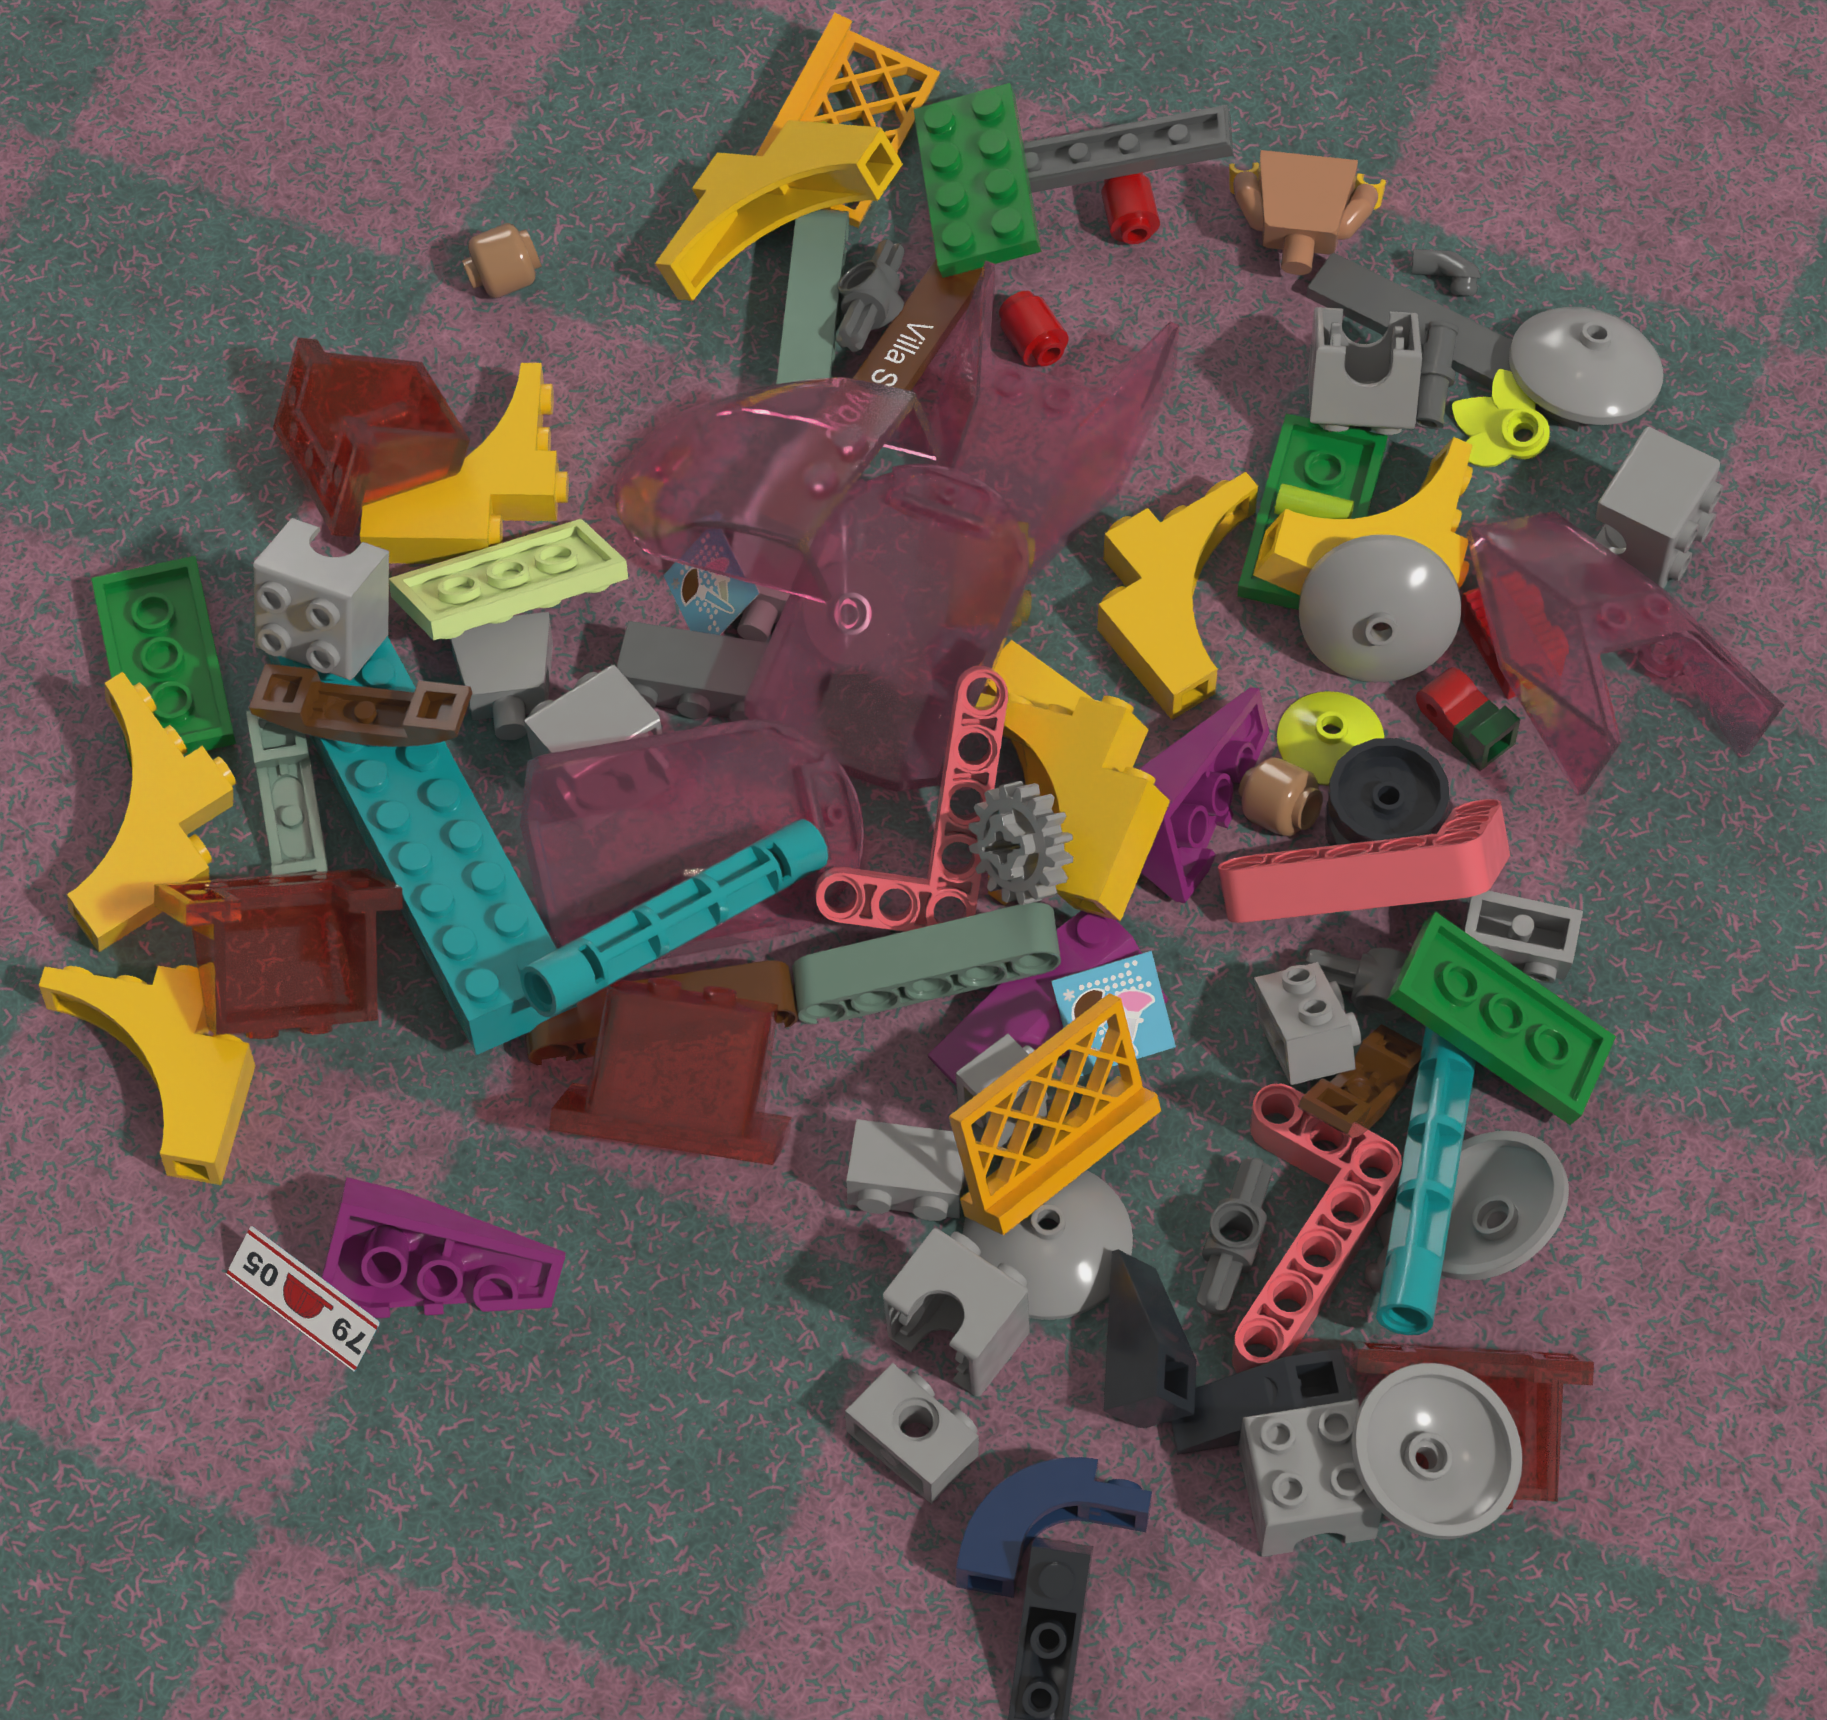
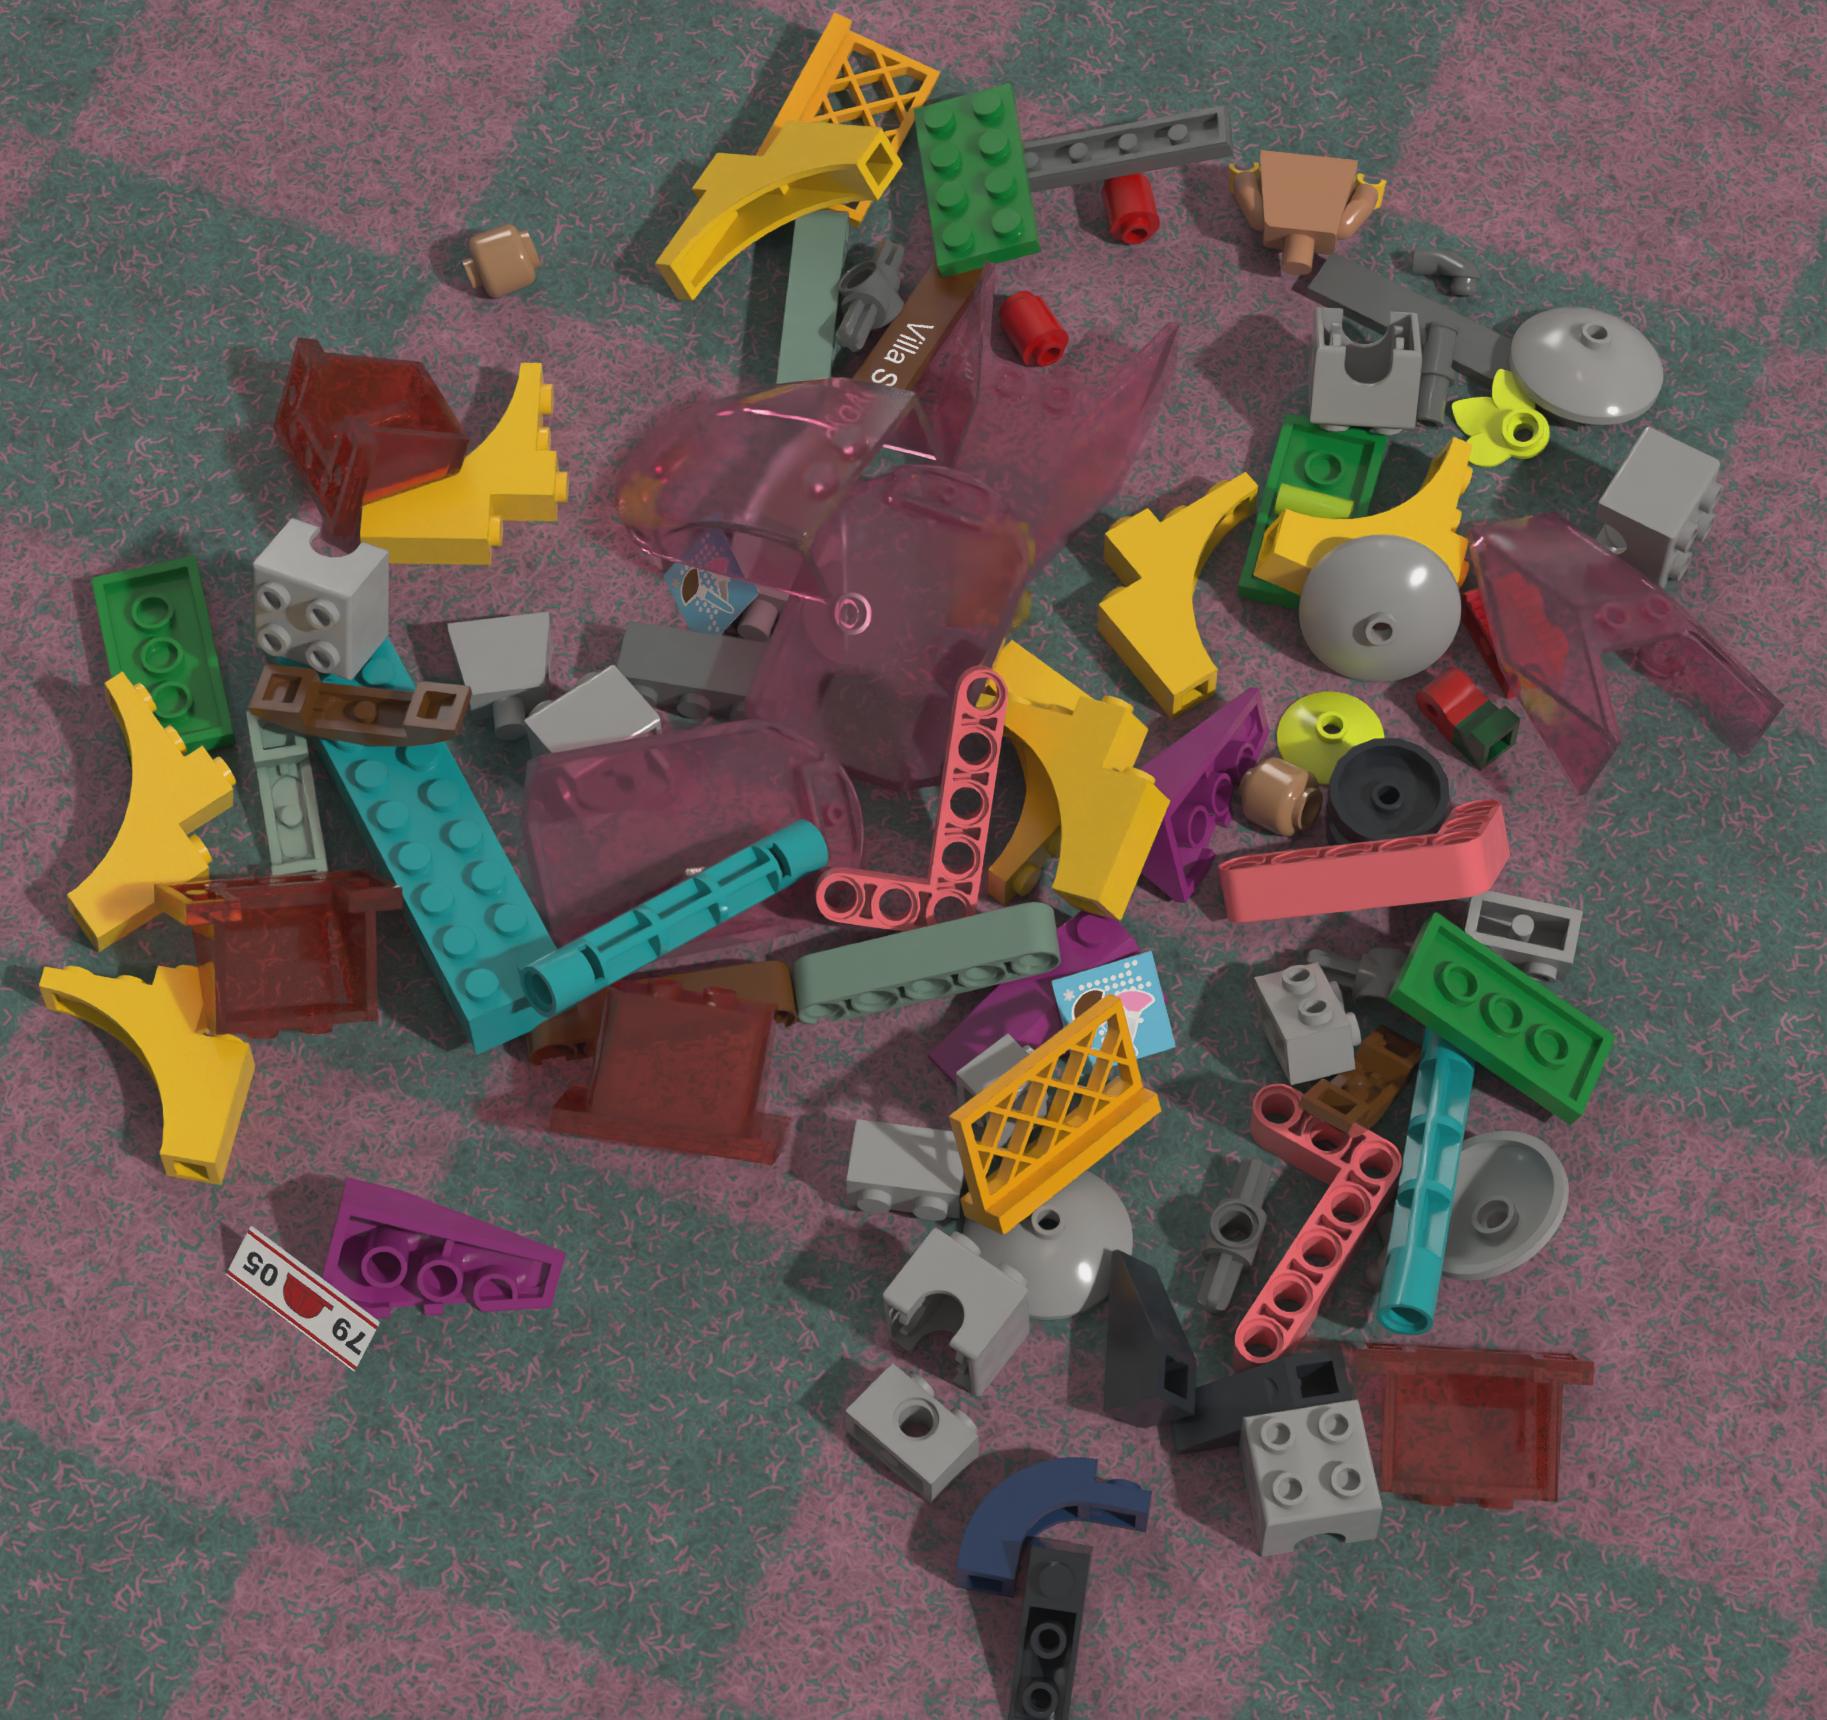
yellowish green plate [389,519,628,641] -> none
light grey gear [968,781,1074,905] -> none
light grey dish [1352,1363,1522,1539] -> none

